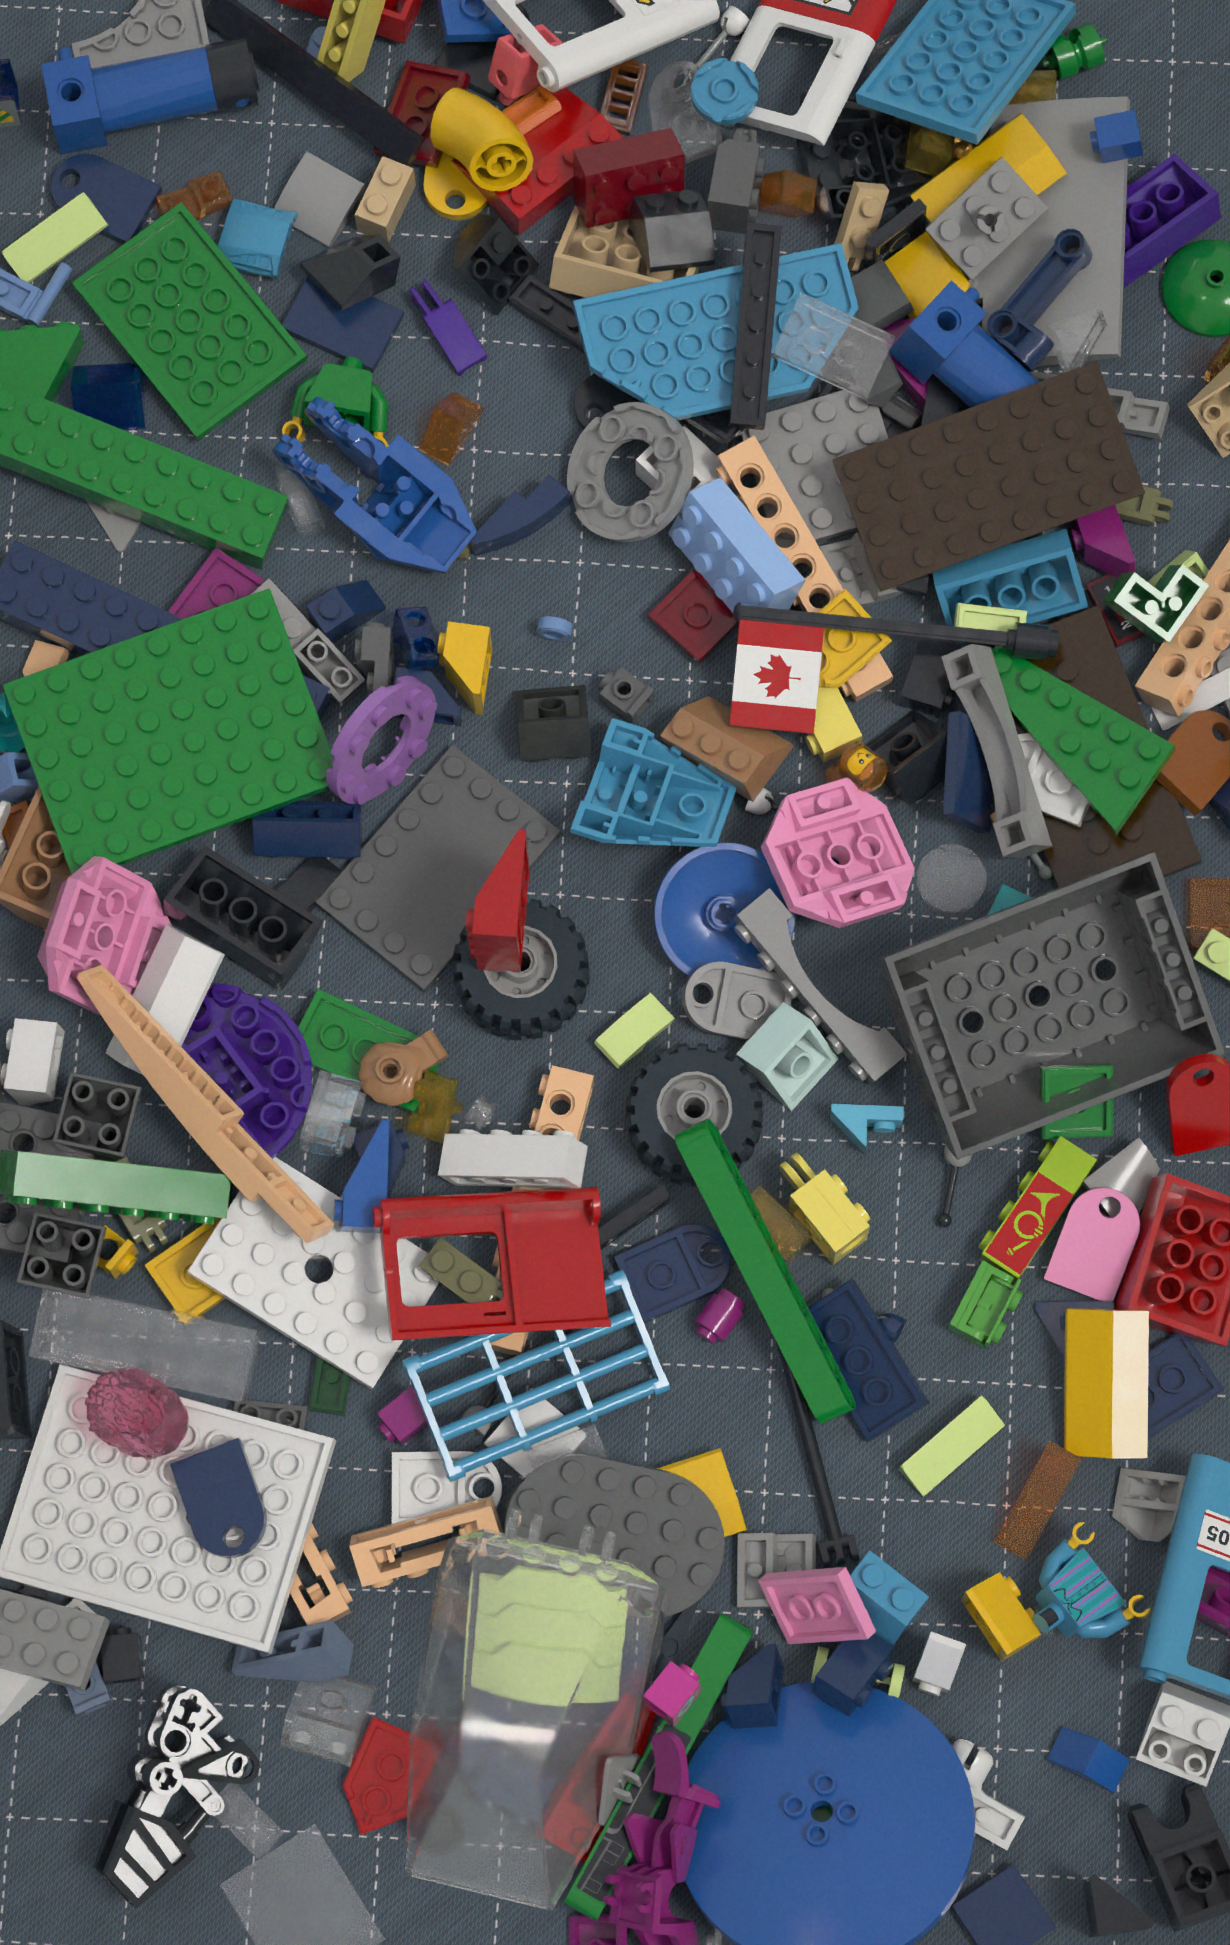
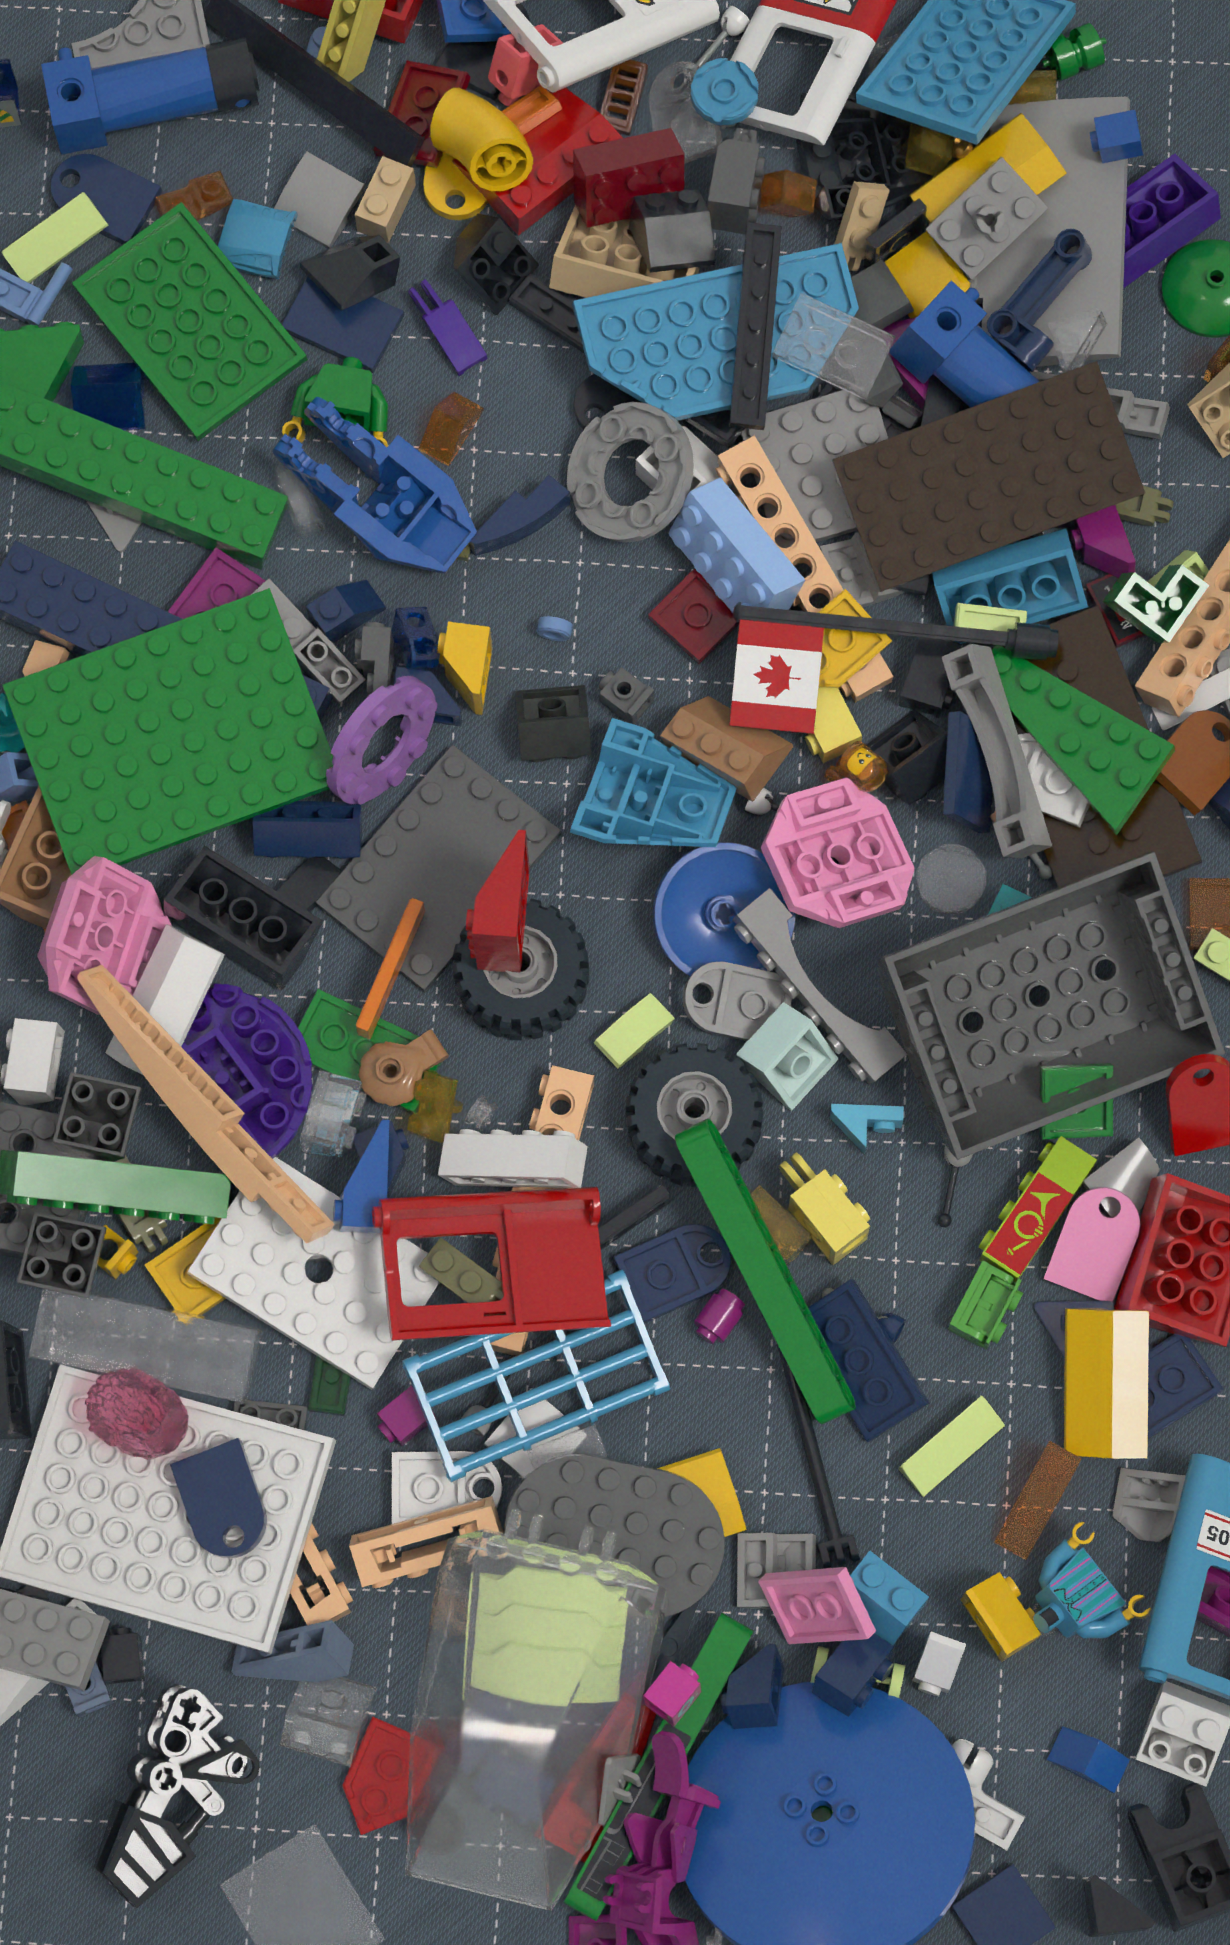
clear plate [215,1783,285,1860] -> none
none -> orange tile [356,898,425,1040]

